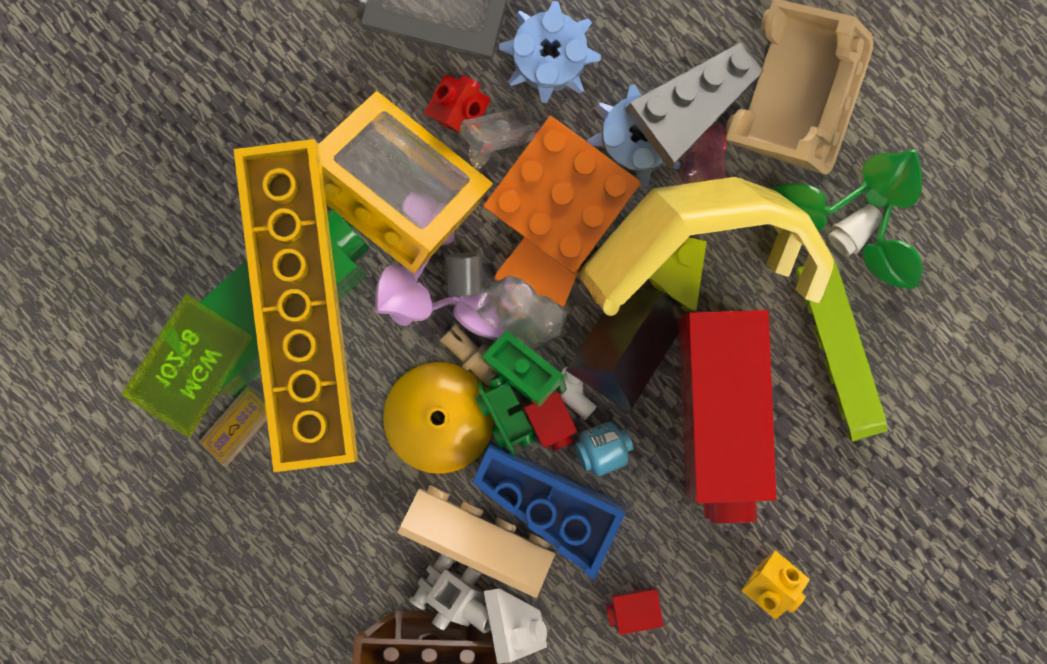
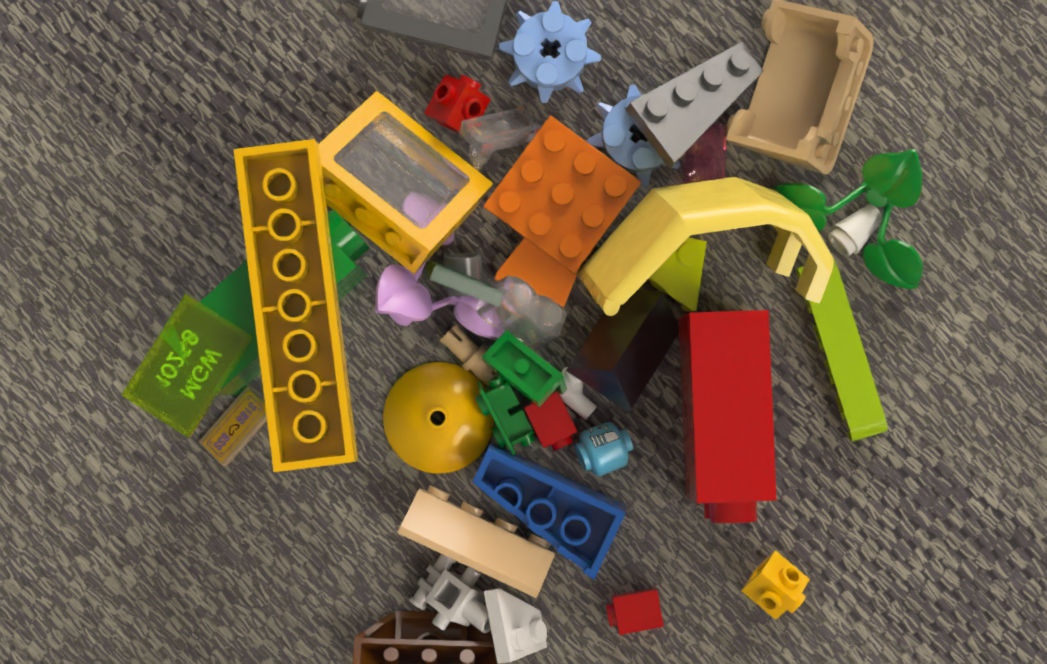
none -> tile [422,260,504,307]

